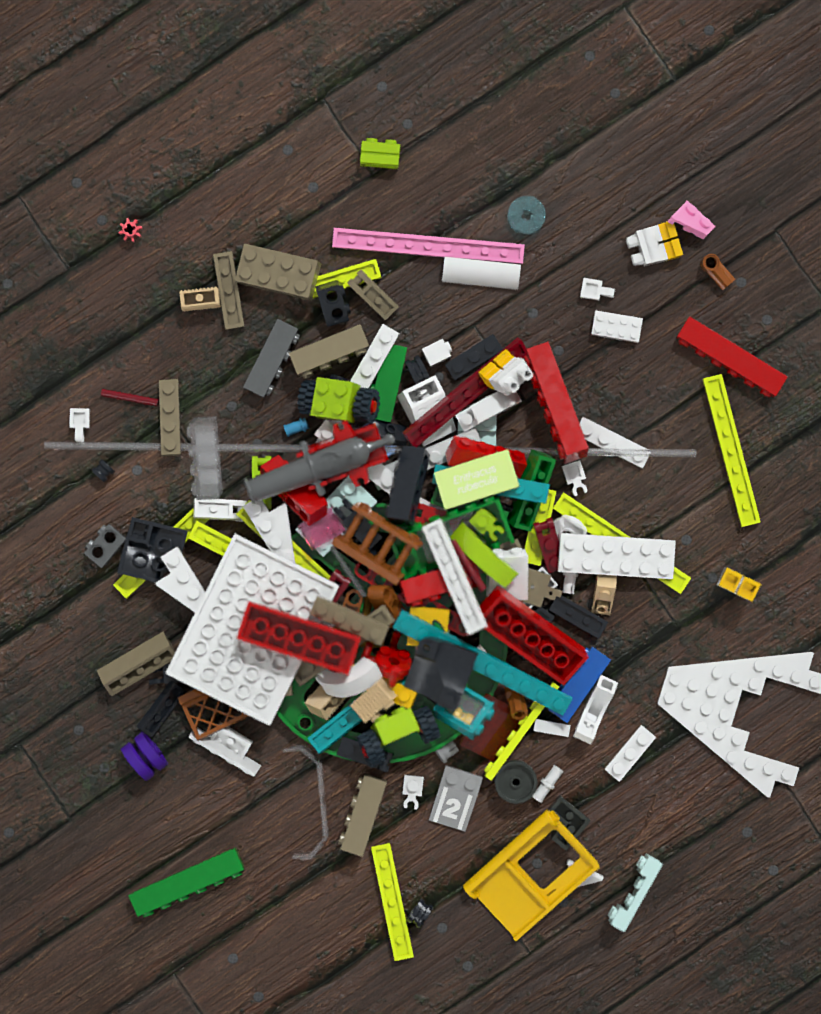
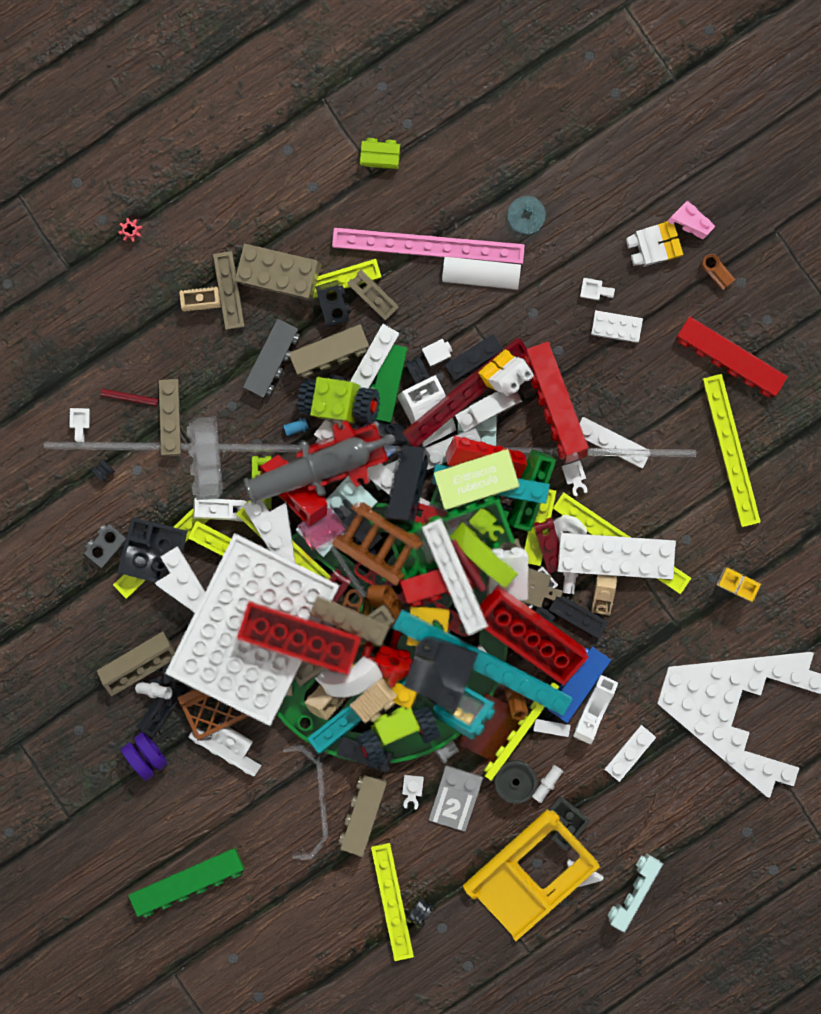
none -> white pin [135,681,172,699]

